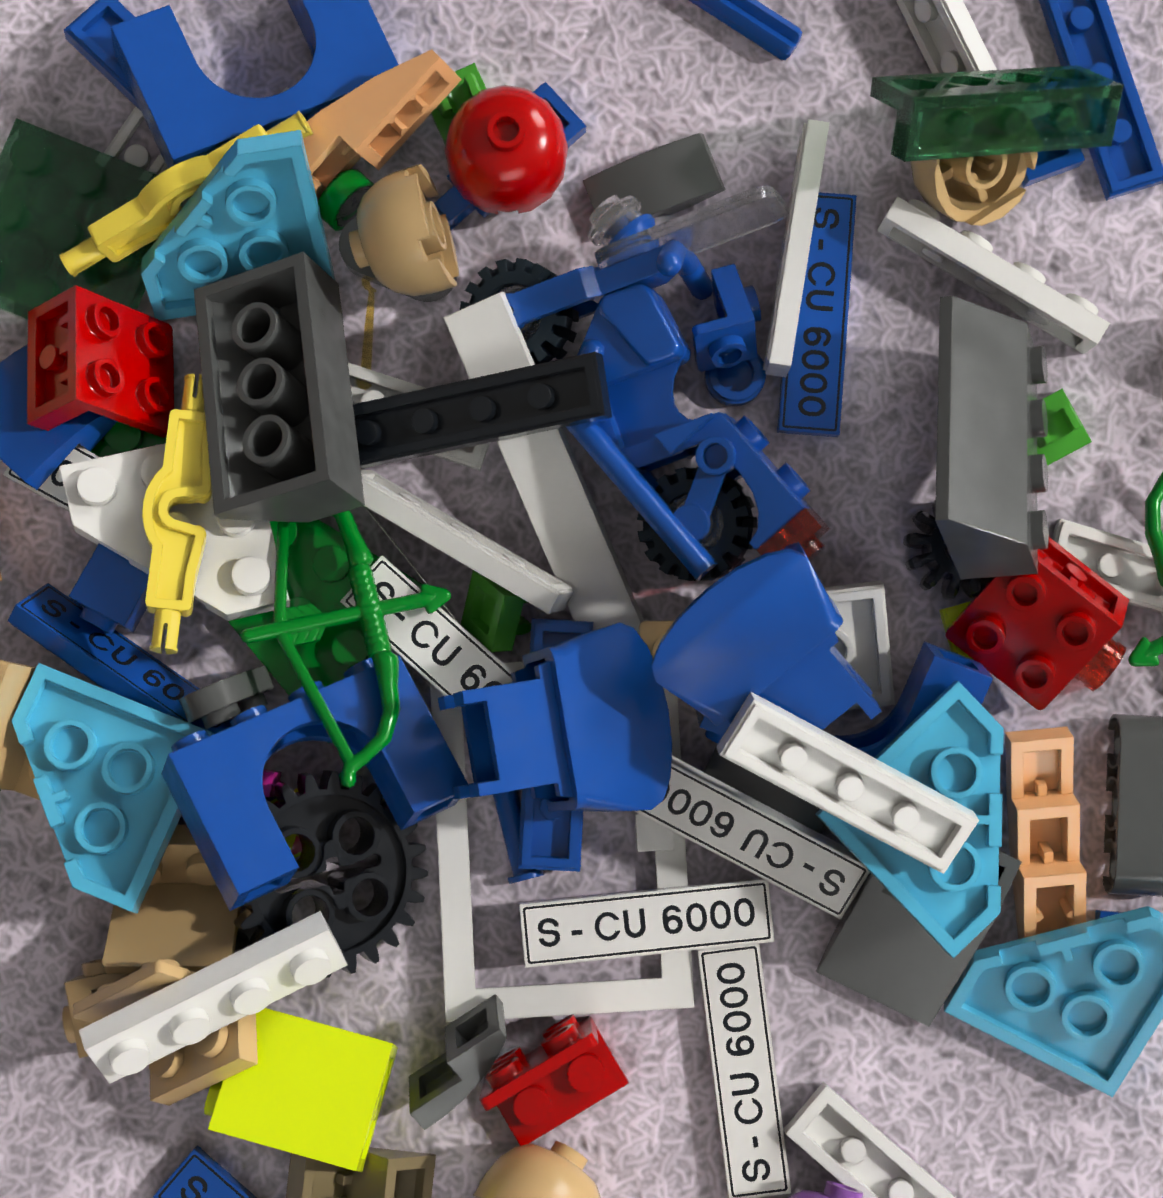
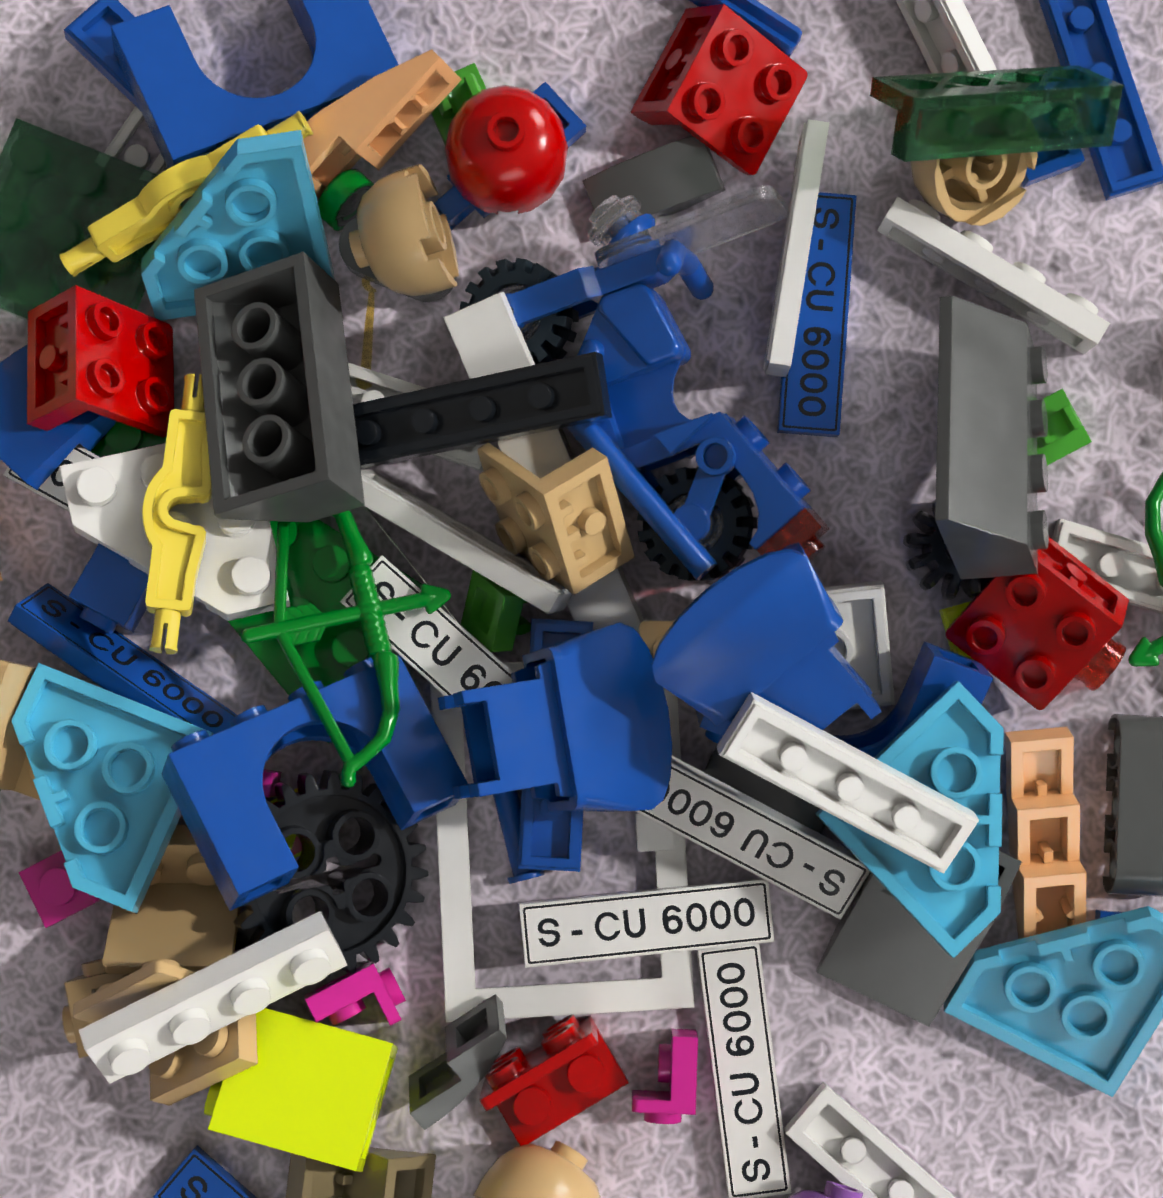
dark grey plate [179,665,275,730] -> none
blue bracket [692,264,761,372] -> none
blue tile [704,353,766,406] -> none
none -> dark pink bracket [18,850,102,928]
none -> dark pink bracket [304,961,406,1026]
none -> tan bracket [477,443,635,595]
none -> red bracket [630,4,808,175]
none -> dark pink bracket [632,1028,698,1124]

